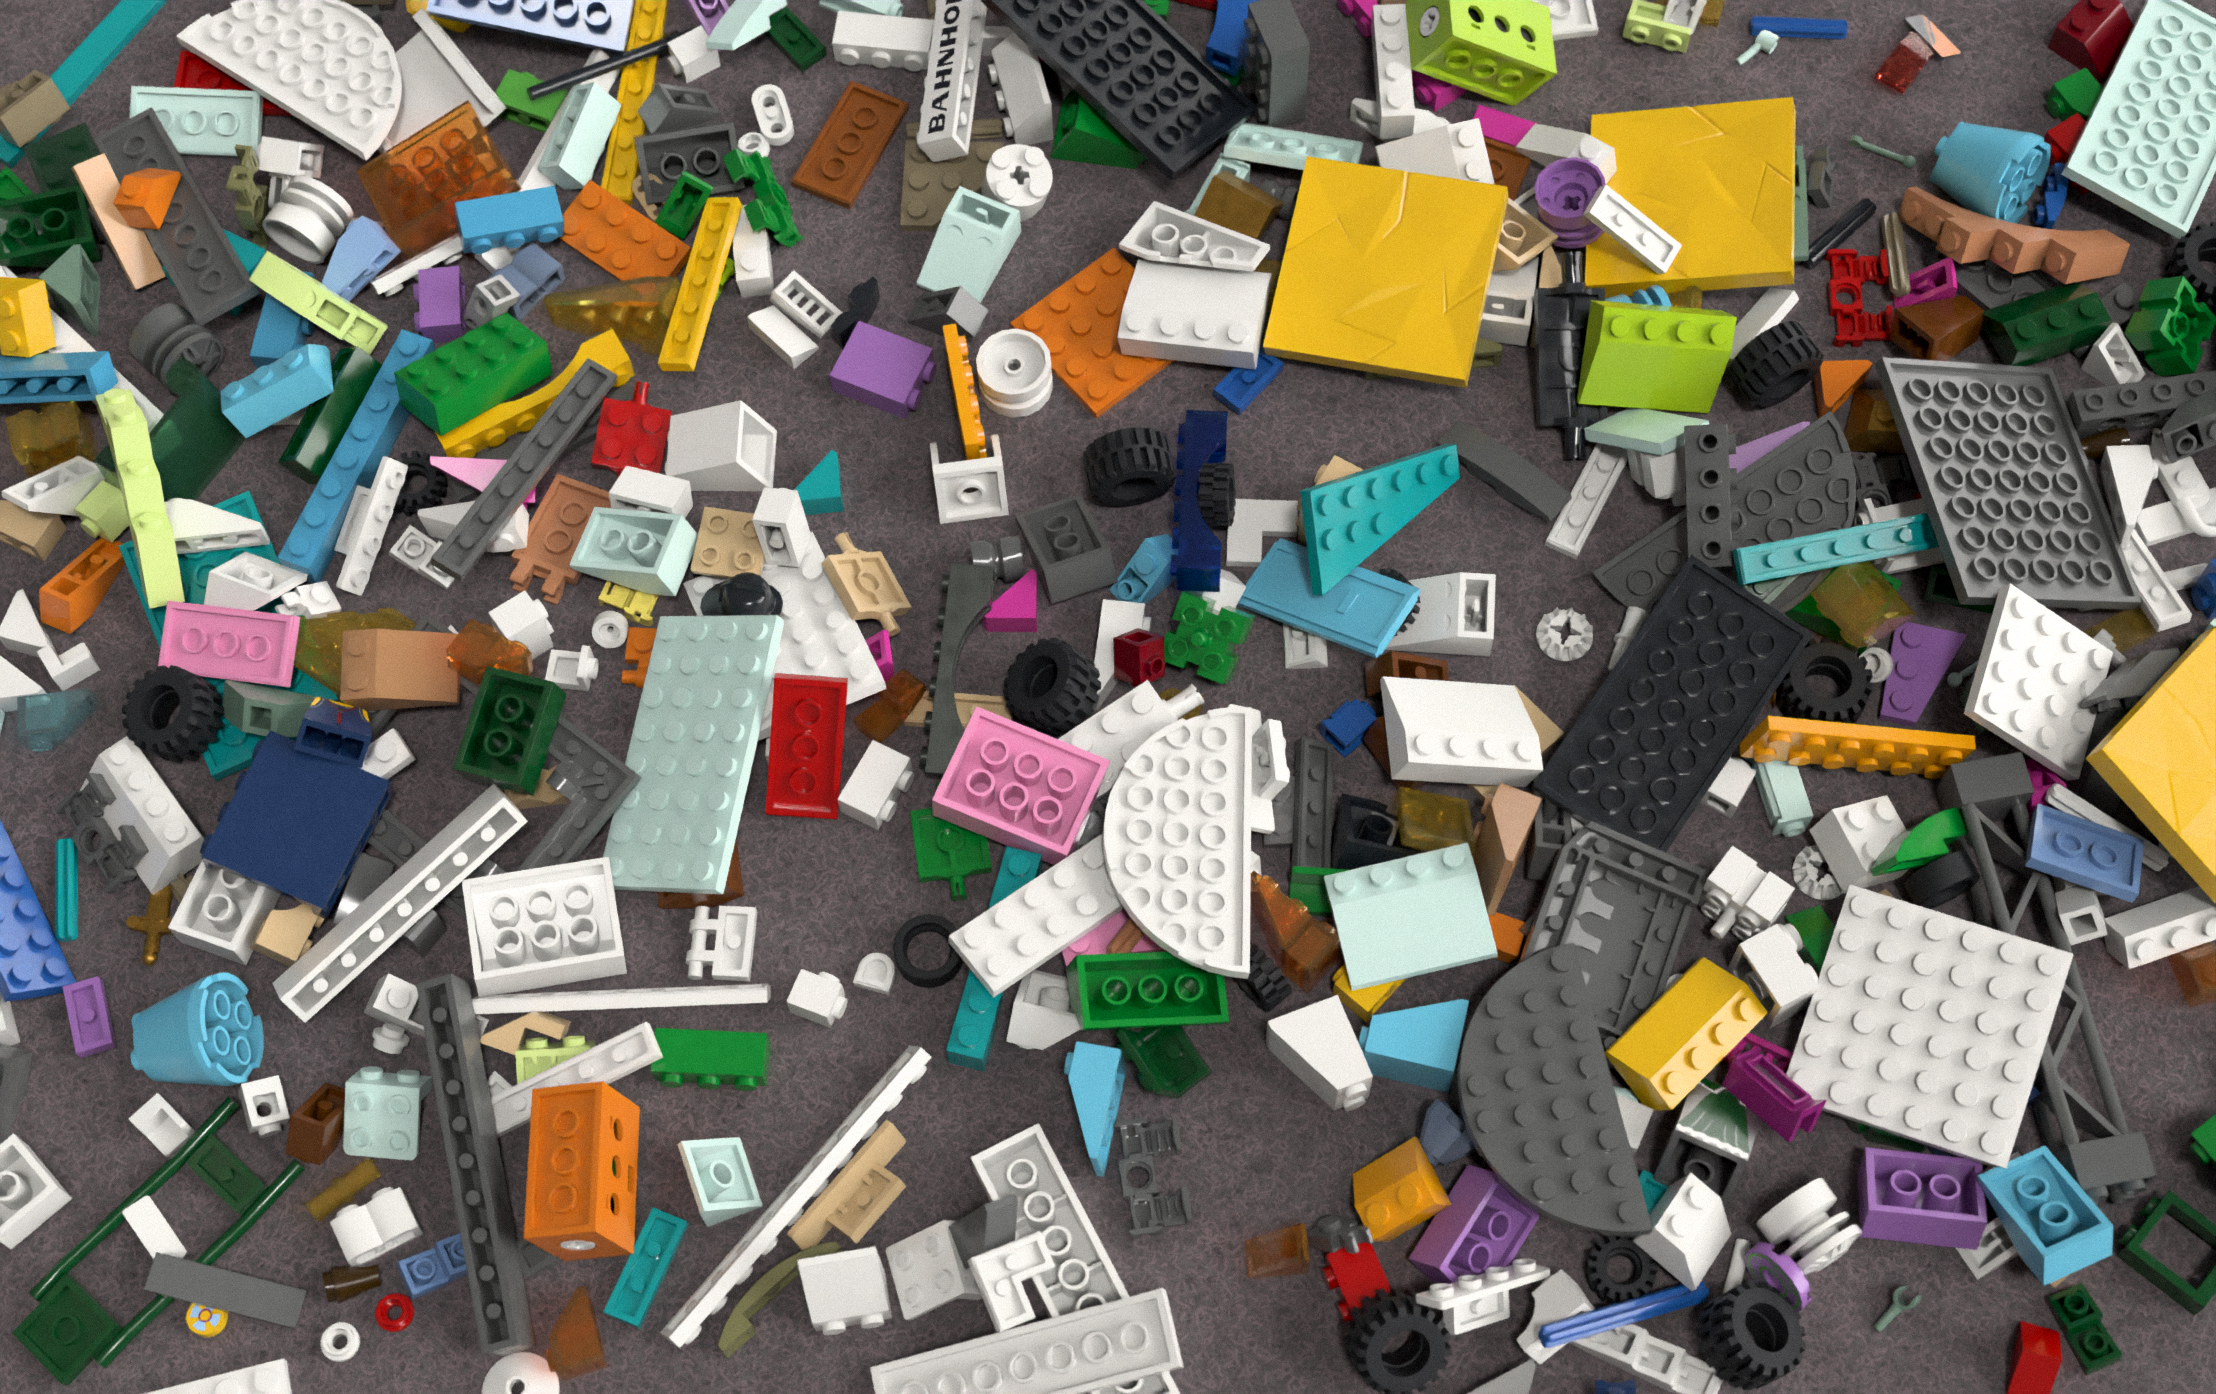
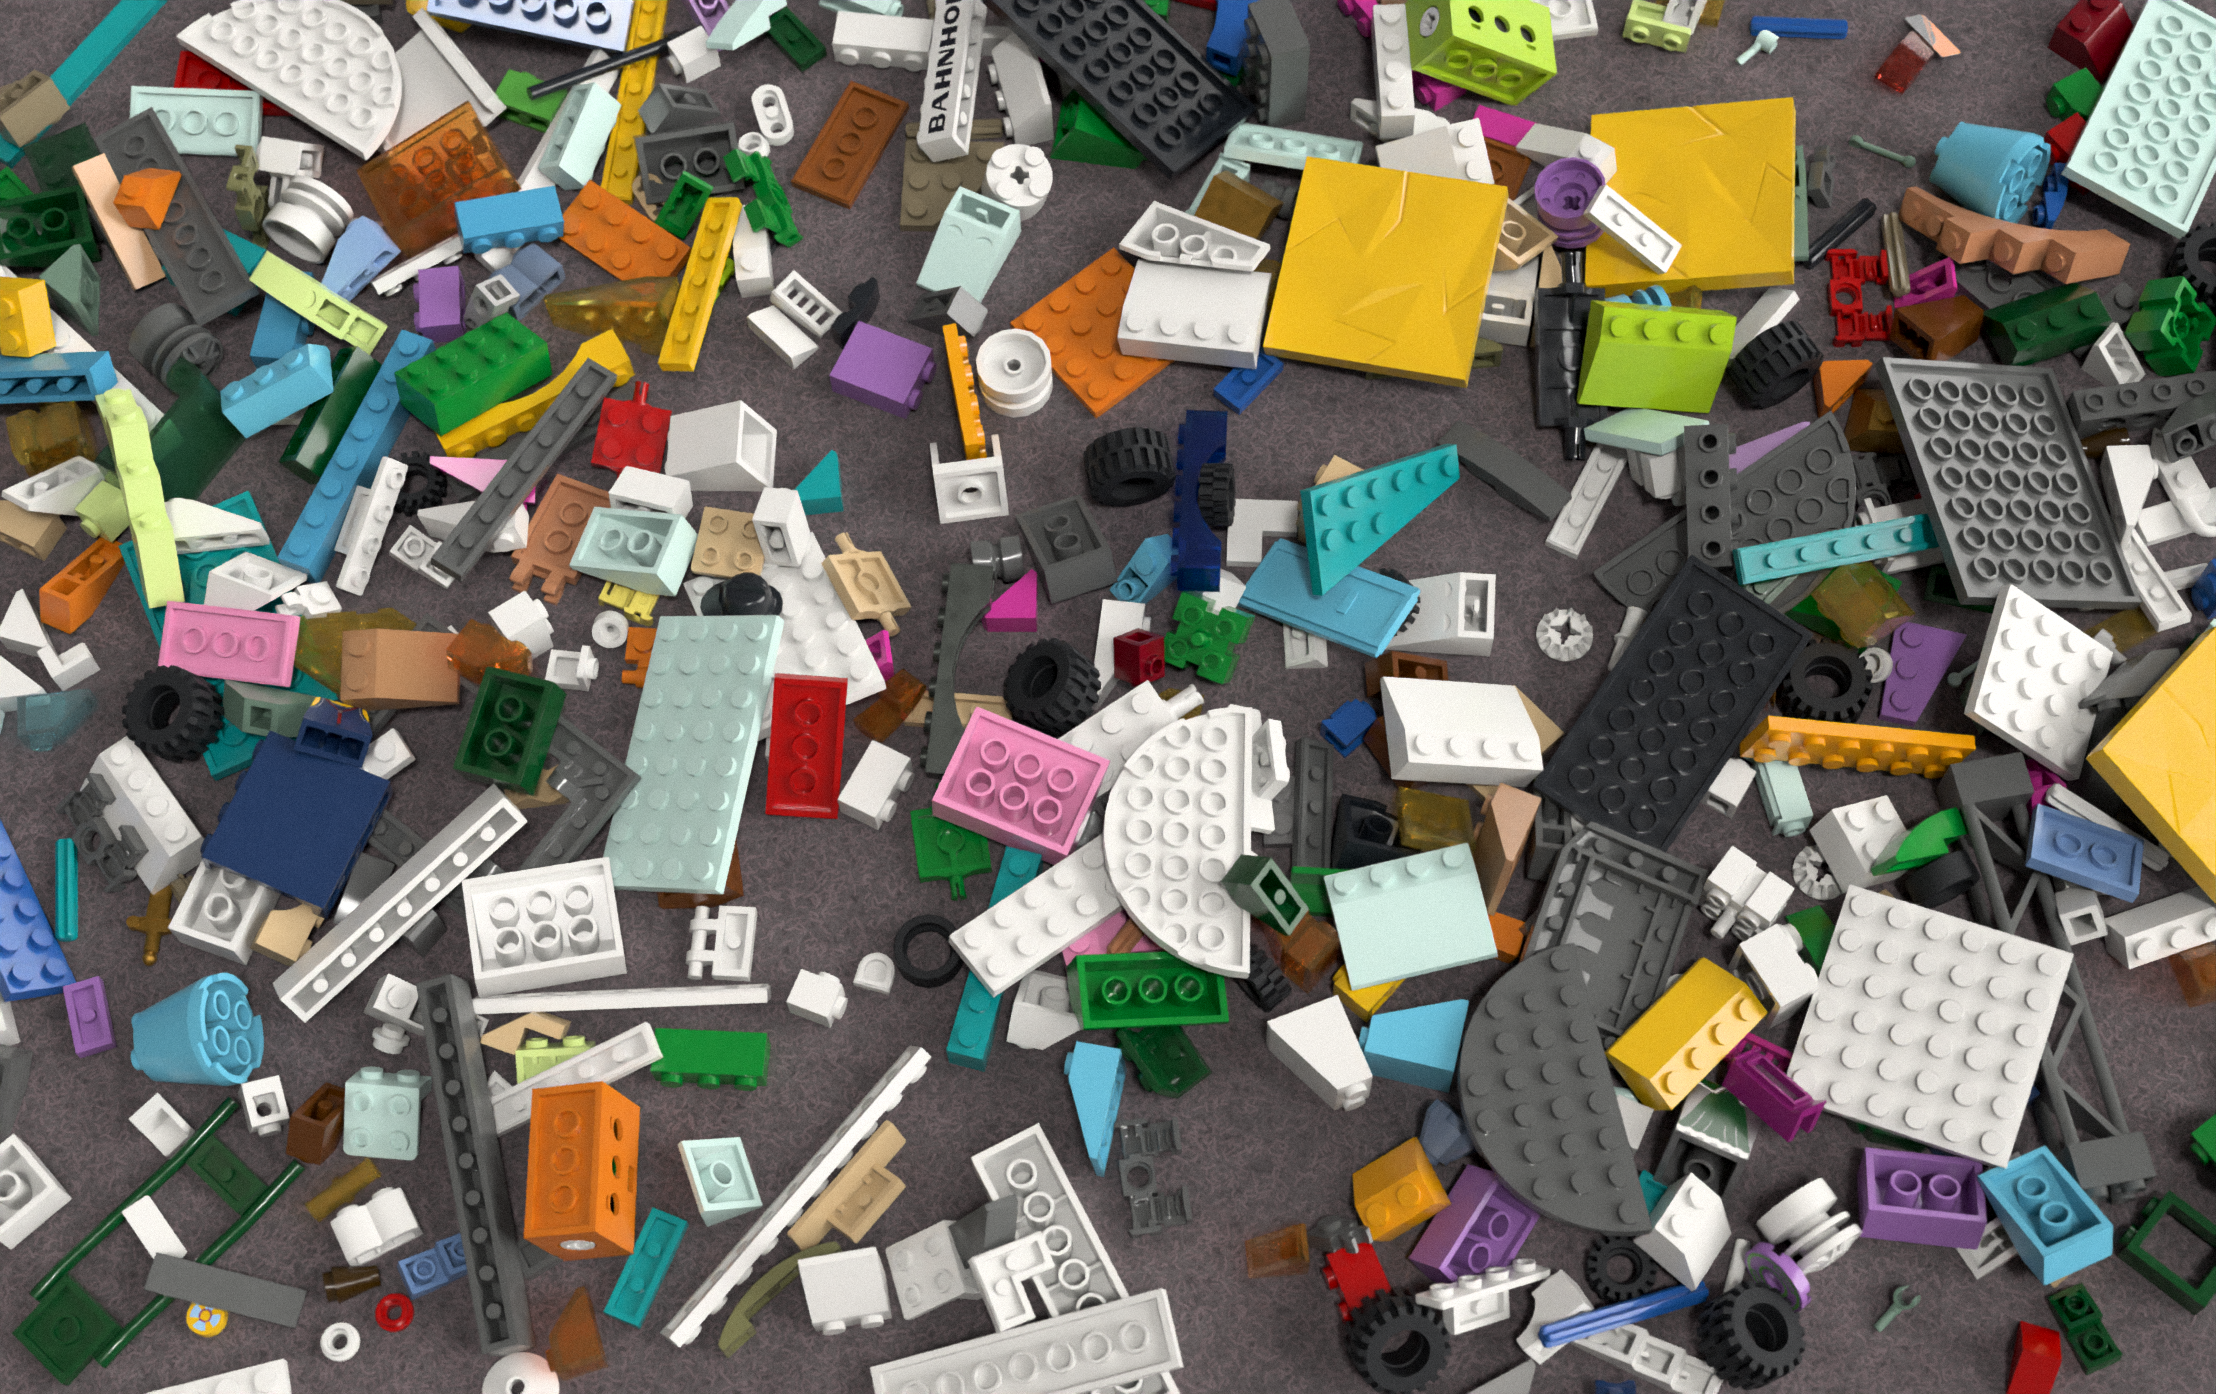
none -> dark green slope [1221,854,1309,936]

